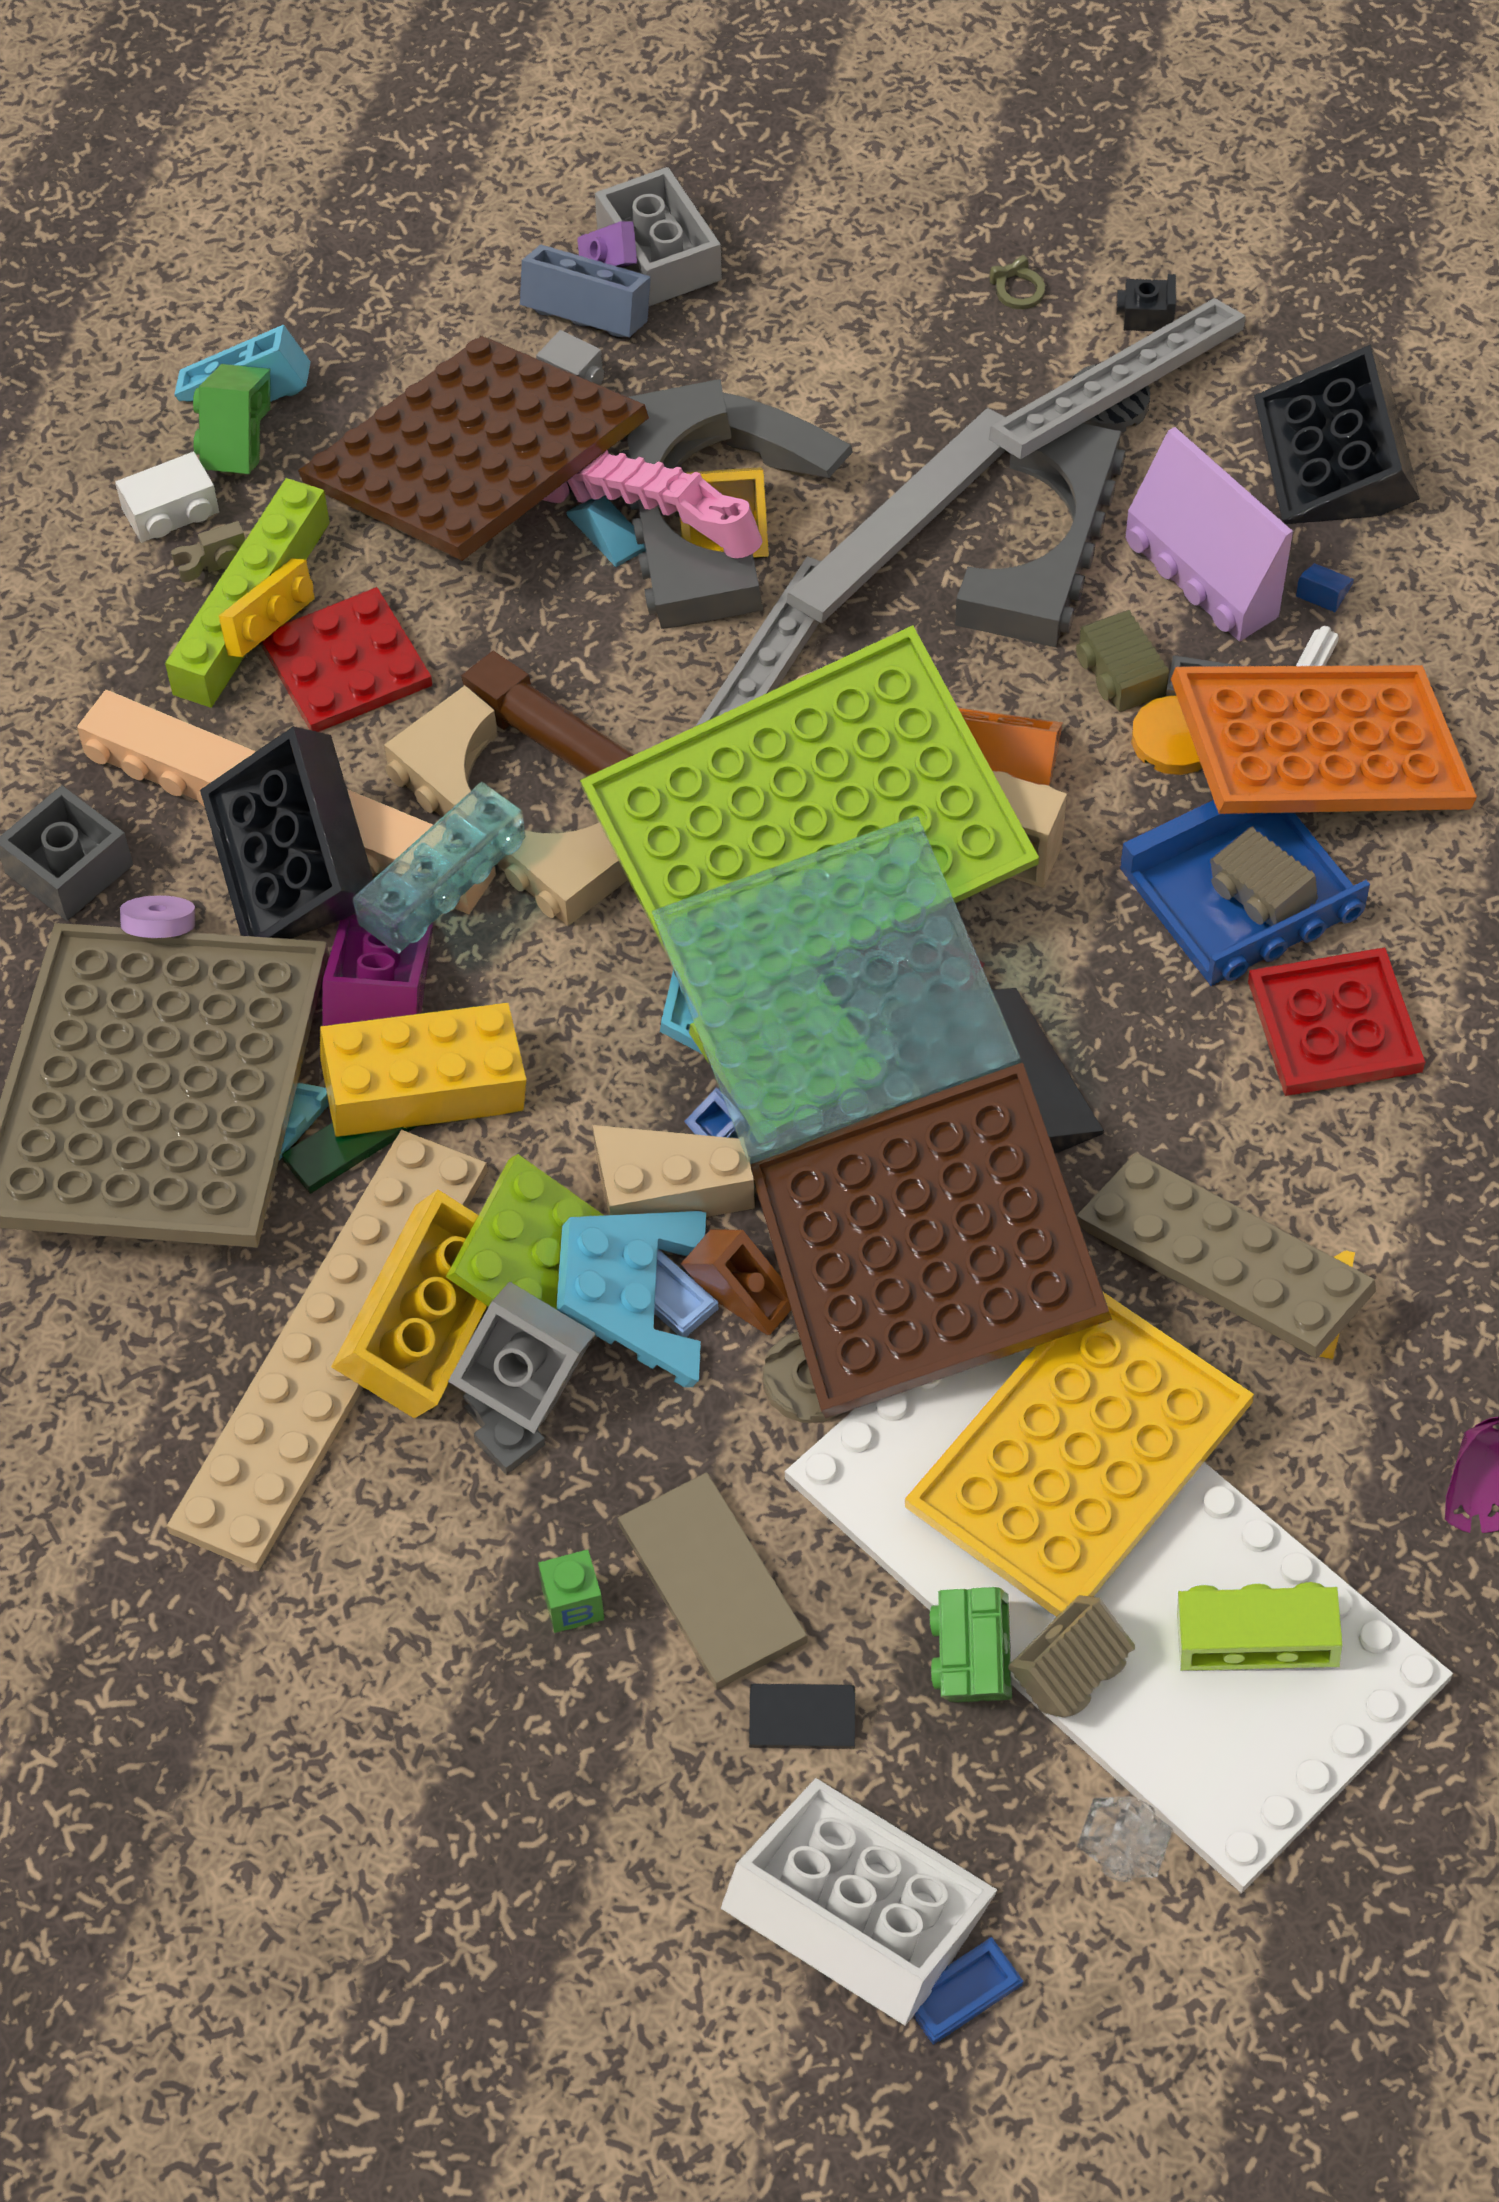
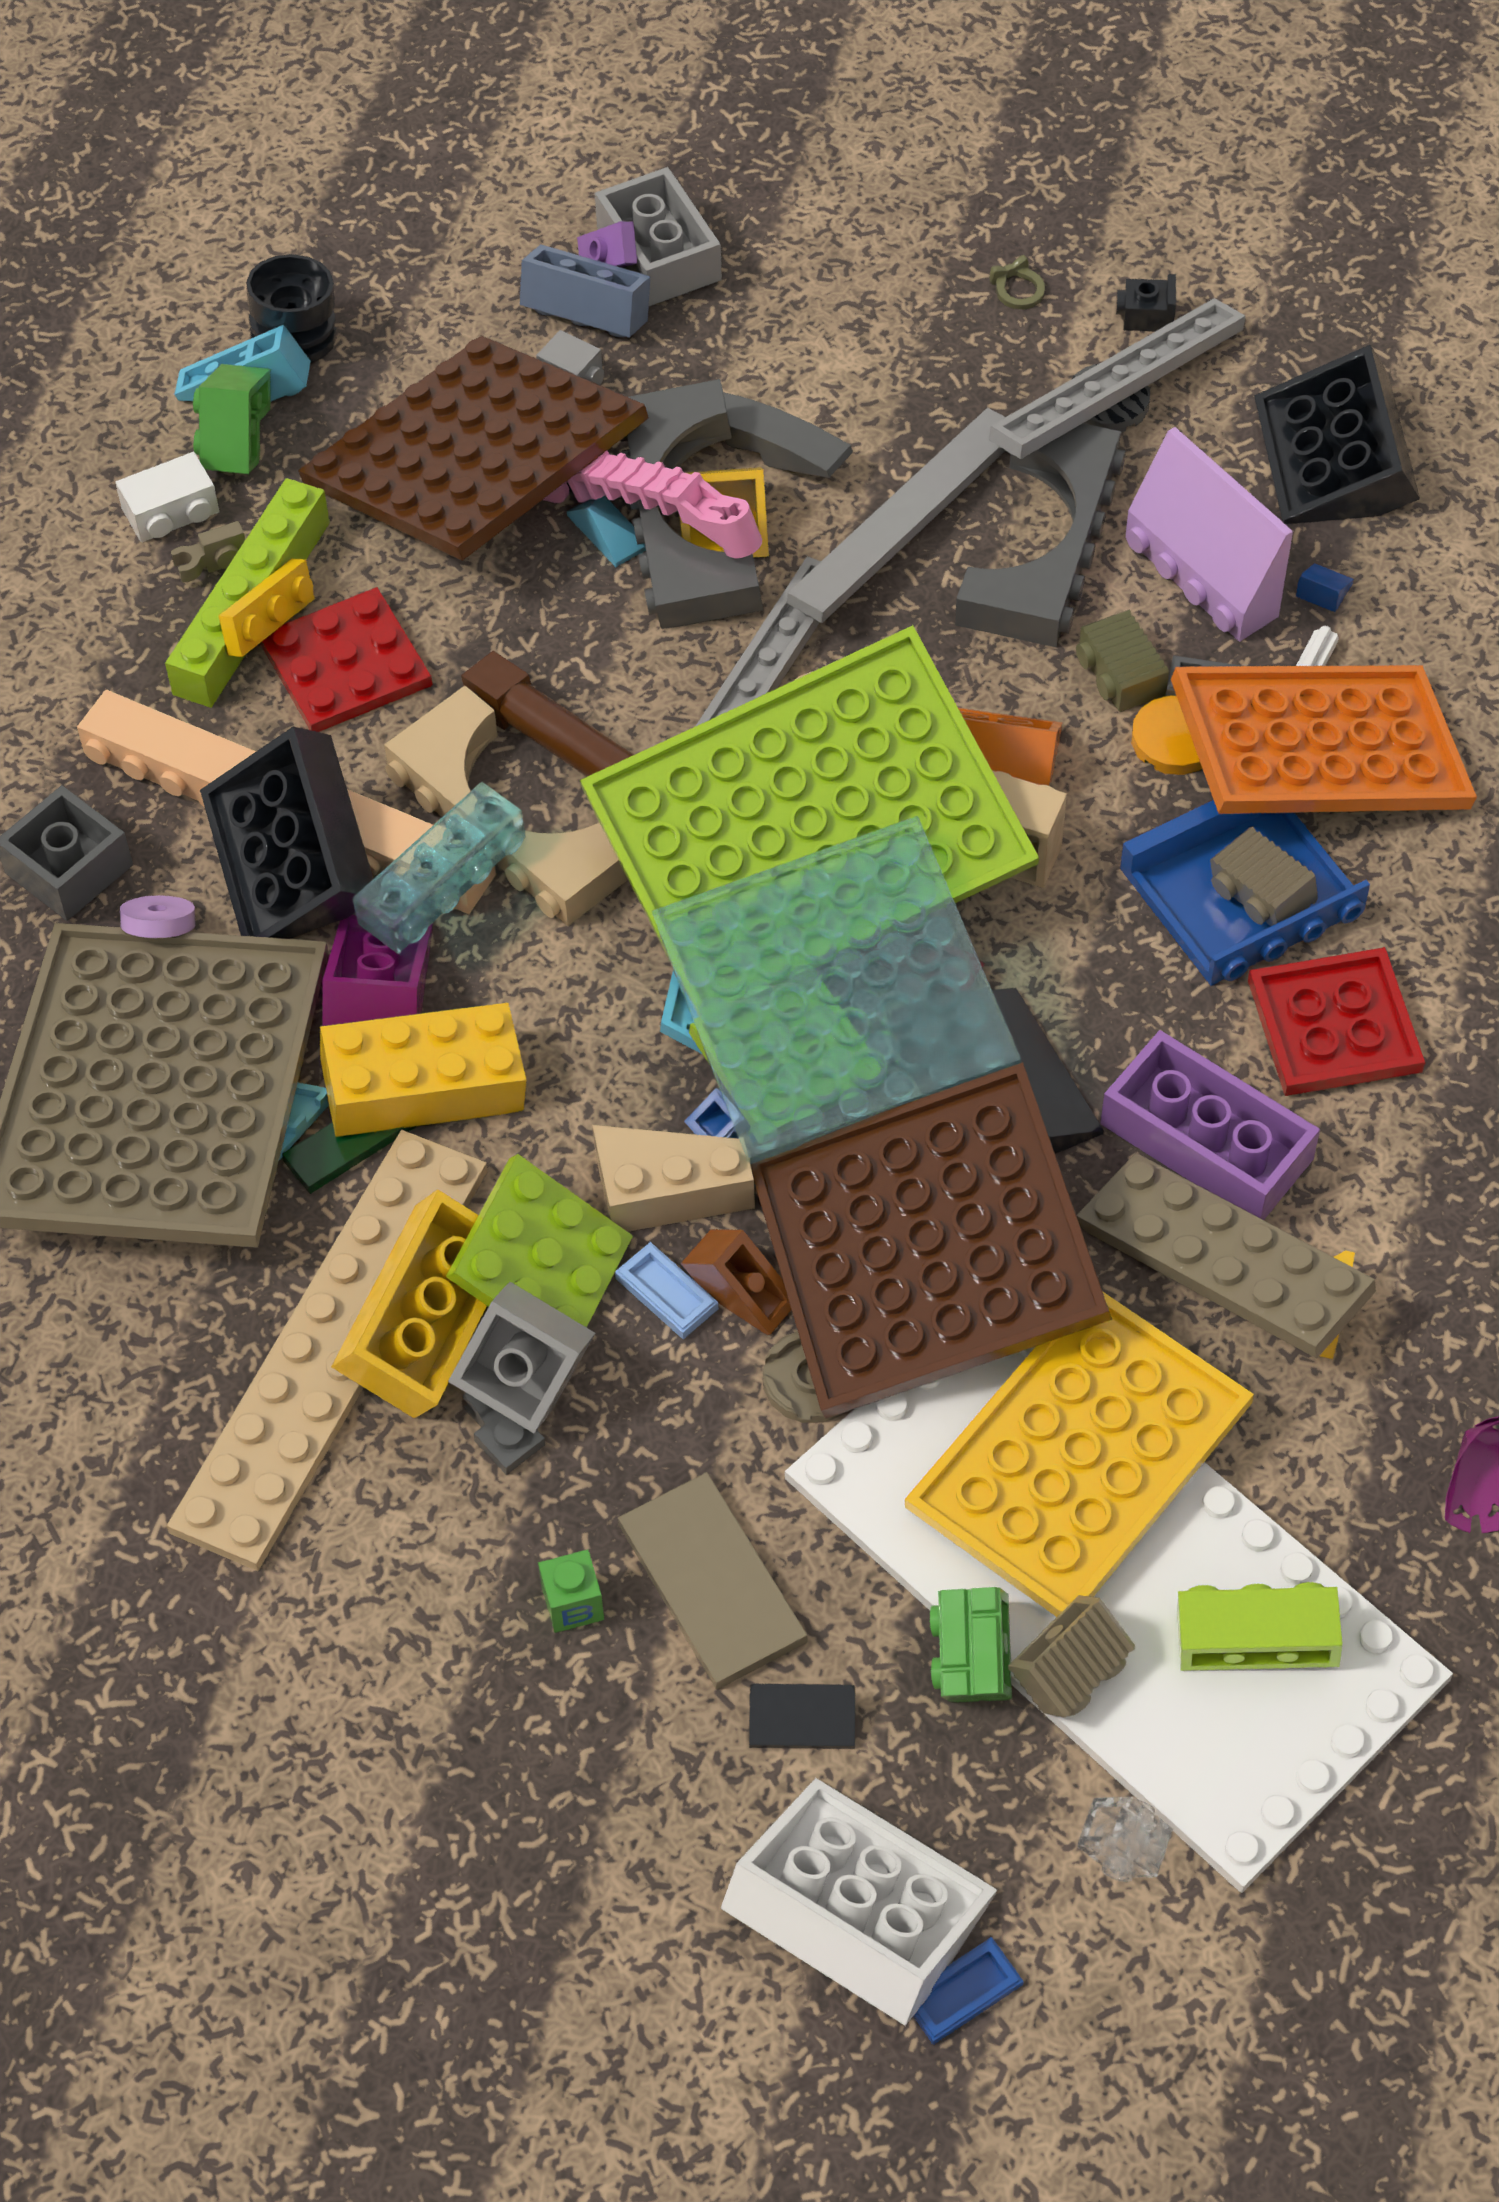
medium azure wing [556,1211,706,1388] -> none
none -> black wheel [246,254,336,364]
none -> medium lavender brick [1100,1030,1320,1220]

